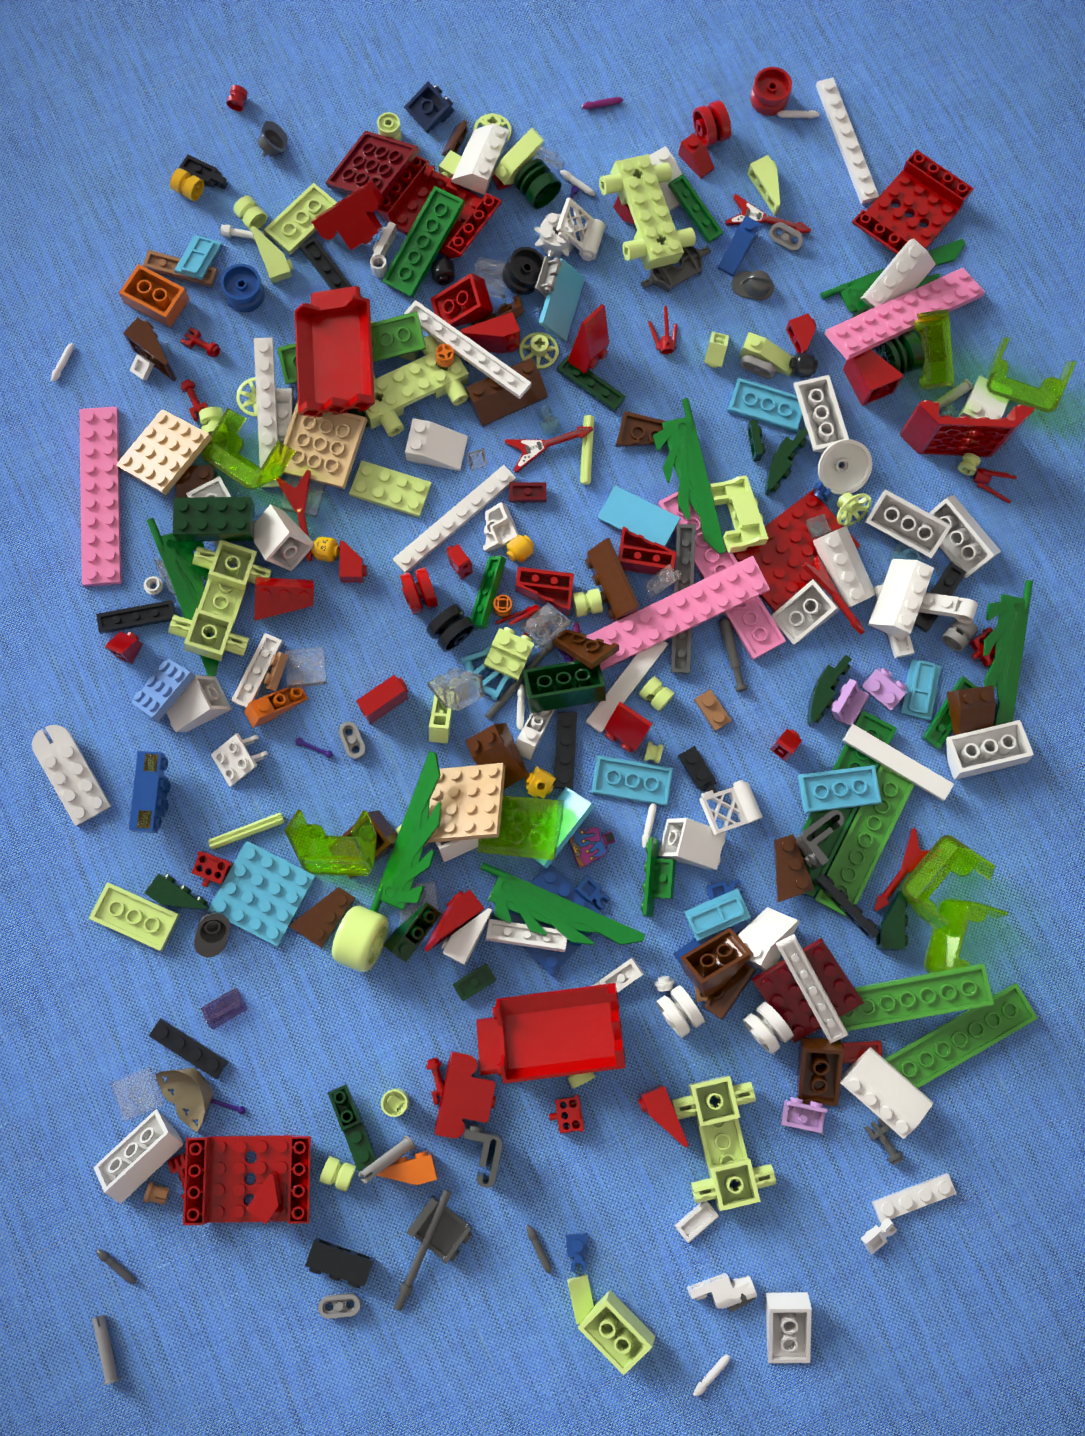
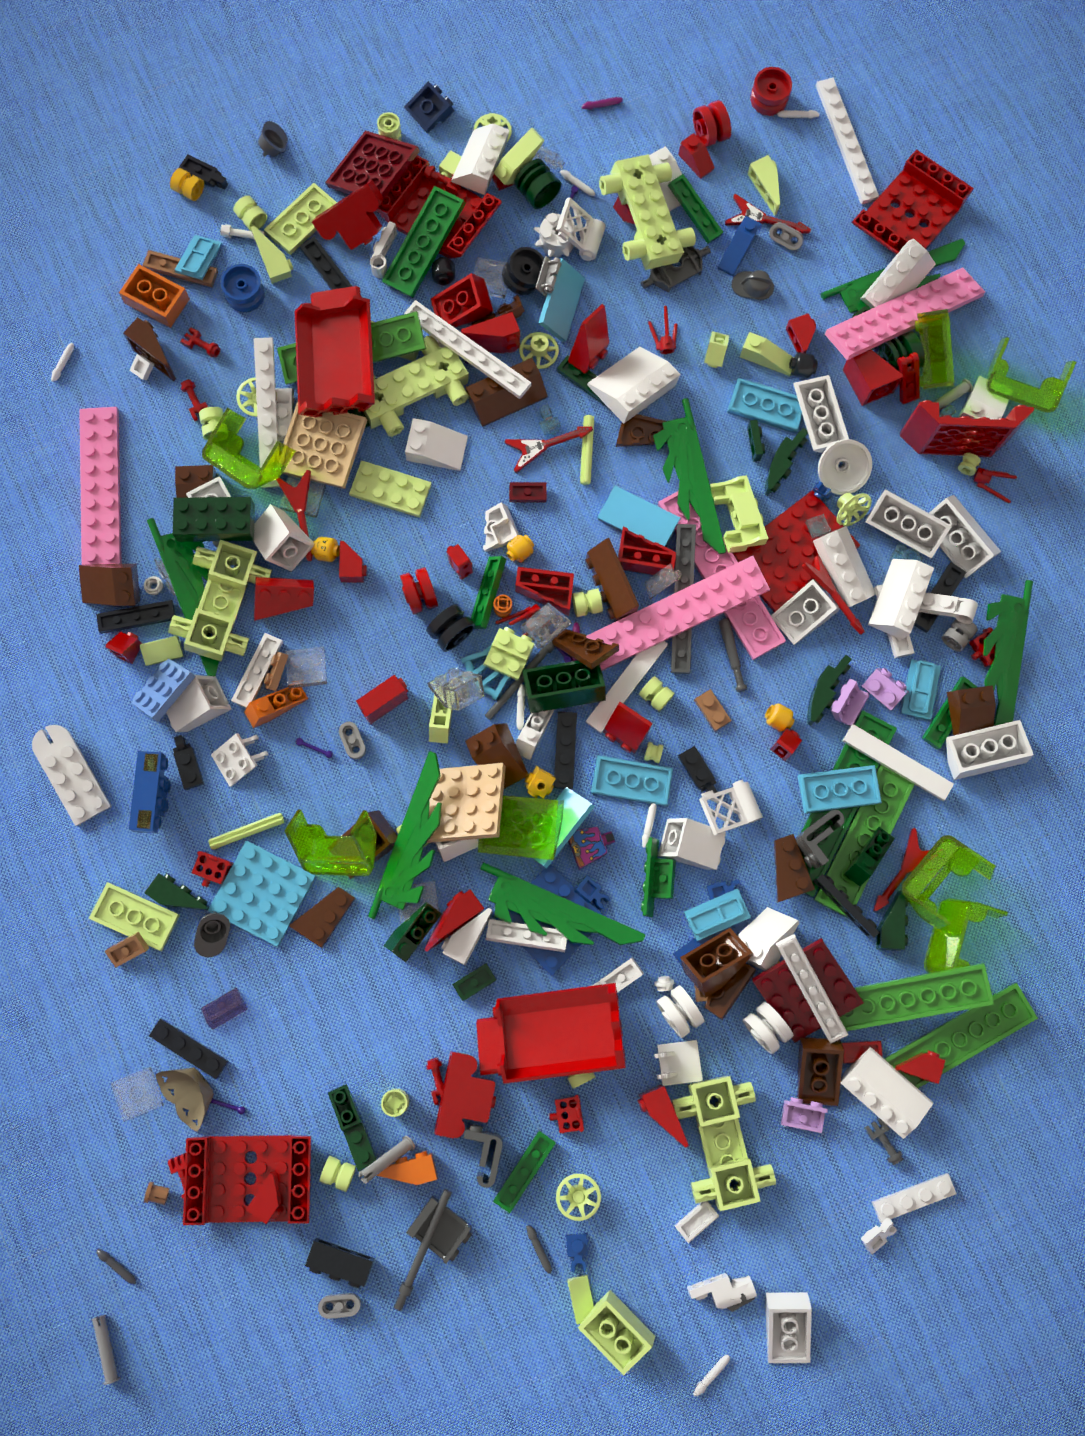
white slope [94,1109,184,1204] -> none
plate [117,409,212,495] -> none
red wheel [226,85,248,112] -> none
yellowish green wheel [332,906,389,972] -> none
white plate [393,465,516,573] -> none
orange wheel [436,344,454,367] -> none
reddish brown slope [441,120,468,157] -> none
clear slope [466,448,488,470] -> none
light grey plate [740,354,776,379] -> none
none -> reddish brown slope [78,563,140,606]
none -> medium nougat plate [105,932,149,968]
none -> yellowish green slope [140,636,184,666]
none -> black hinge [173,735,204,790]
none -> green plate [493,1130,556,1214]
none -> yellowish green wheel [556,1174,601,1221]
none -> white slope [587,347,681,424]
none -> white plate [654,1040,703,1086]
none -> yellow head [765,703,795,732]
none -> dark green slope [844,827,895,886]
none -> red slope [895,1051,945,1084]
none -> red plate [897,352,920,404]

